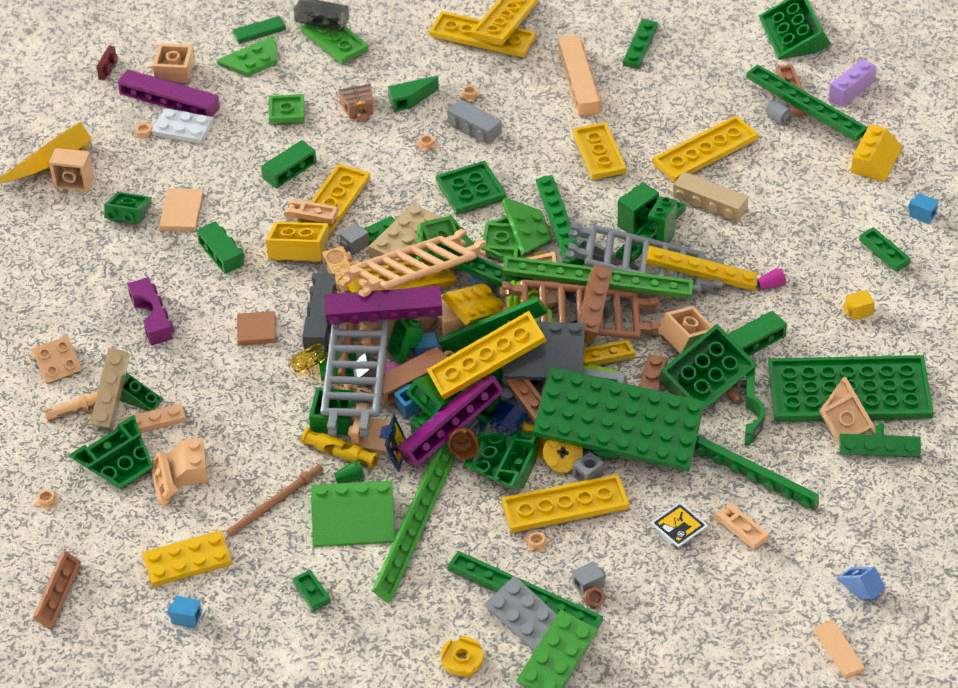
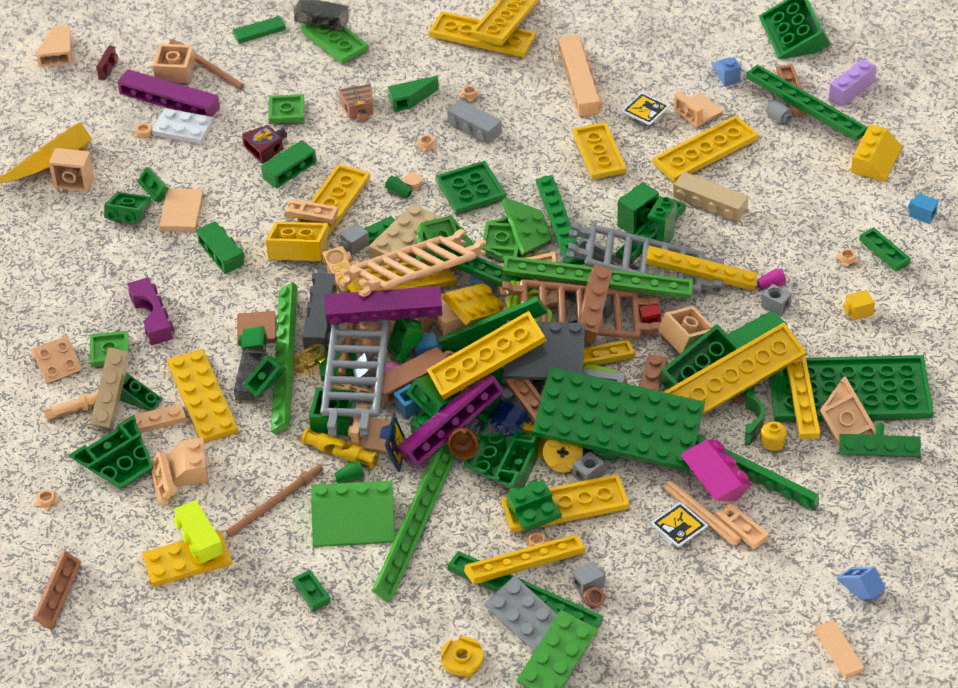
dark azure brick [168,595,202,628] -> none
bright green wing [216,36,277,77] -> none
green plate [623,19,658,69] -> none
none -> light nougat slope [36,25,73,67]
none -> bright green plate [90,331,130,367]
none -> green plate [137,167,169,202]
none -> yellow plate [166,349,239,443]
none -> nougat bar [169,39,244,90]
none -> neon yellow brick [173,500,223,564]
none -> clear smoke brick [234,348,267,404]
none -> green slope [238,326,267,354]
none -> dark red torso [242,125,287,164]
none -> green slope [242,355,287,397]
none -> bright green plate [271,282,298,434]
none -> green cone [385,176,412,198]
none -> light nougat tile [404,173,422,190]
none -> yellow plate [464,534,585,585]
none -> green plate [506,480,561,532]
none -> piece [621,92,670,126]
none -> red slope [639,304,661,324]
none -> yellow plate [664,322,807,416]
none -> light nougat axle [664,481,741,546]
none -> light nougat bracket [674,91,723,128]
none -> dark pink slope [681,439,752,501]
none -> medium blue slope [712,57,741,86]
none -> yellow head [760,421,787,451]
none -> light grey brick [761,284,792,317]
none -> yellow plate [787,346,820,439]
none -> light nougat plate [836,249,859,267]

